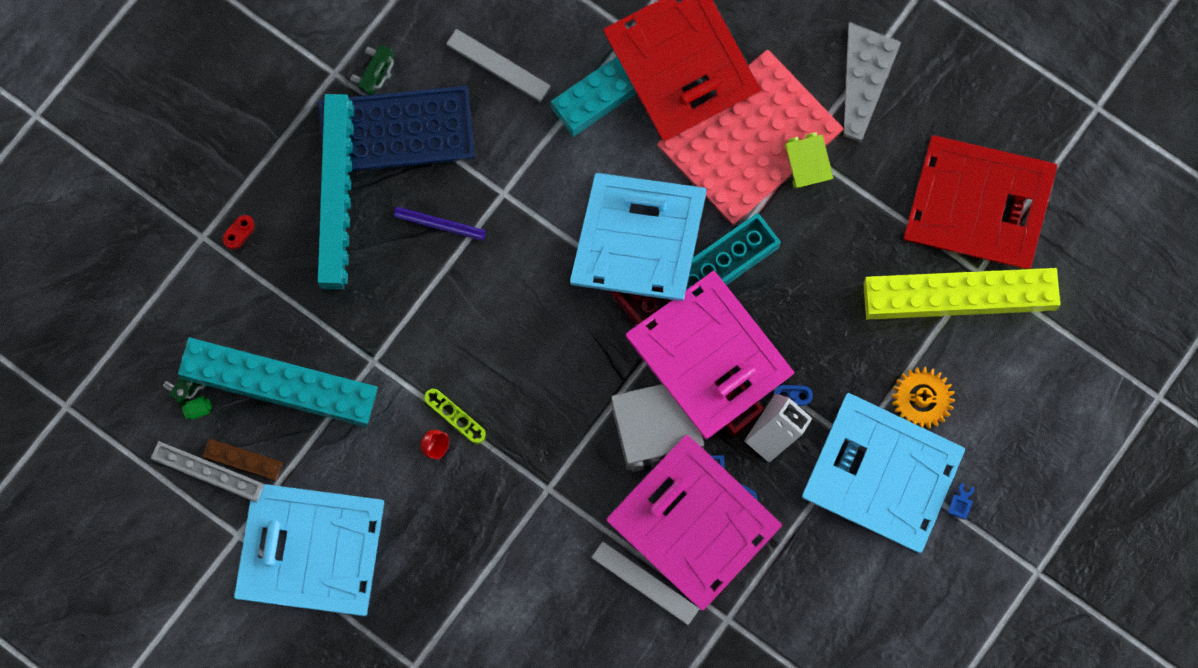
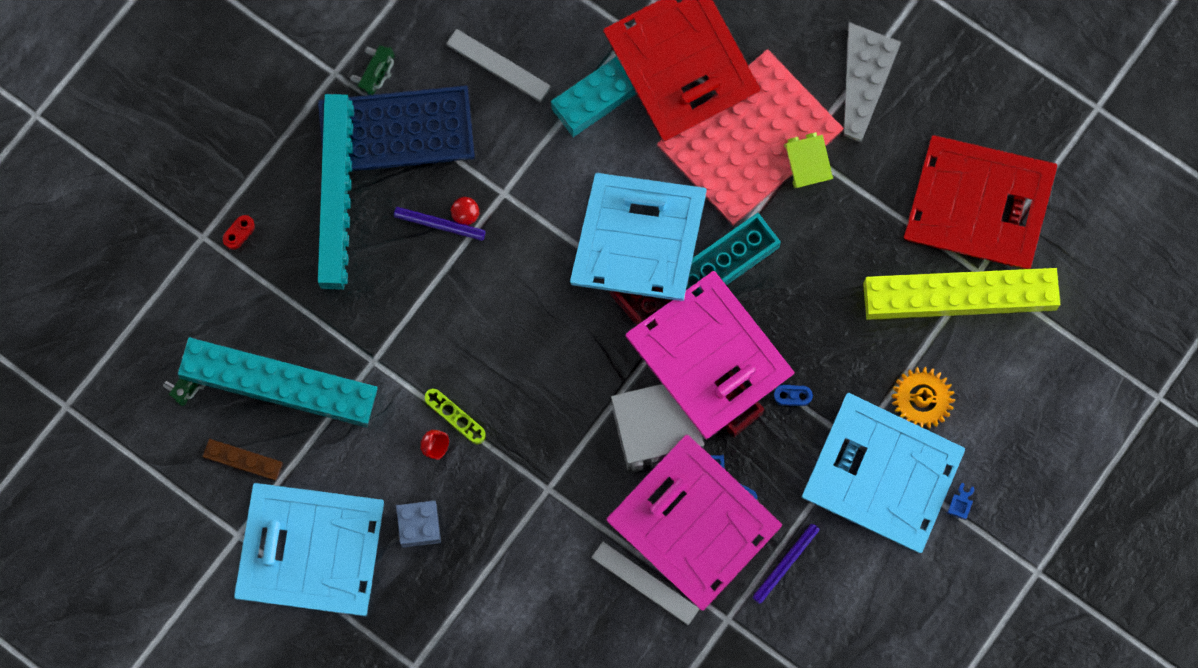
light grey tile [150,441,265,503] -> none
green brick [182,396,212,420] -> none
light grey slope [744,393,812,462] -> none
none -> sand blue brick [396,501,441,548]
none -> red hair [451,197,479,226]
none -> dark purple axle [753,524,819,604]

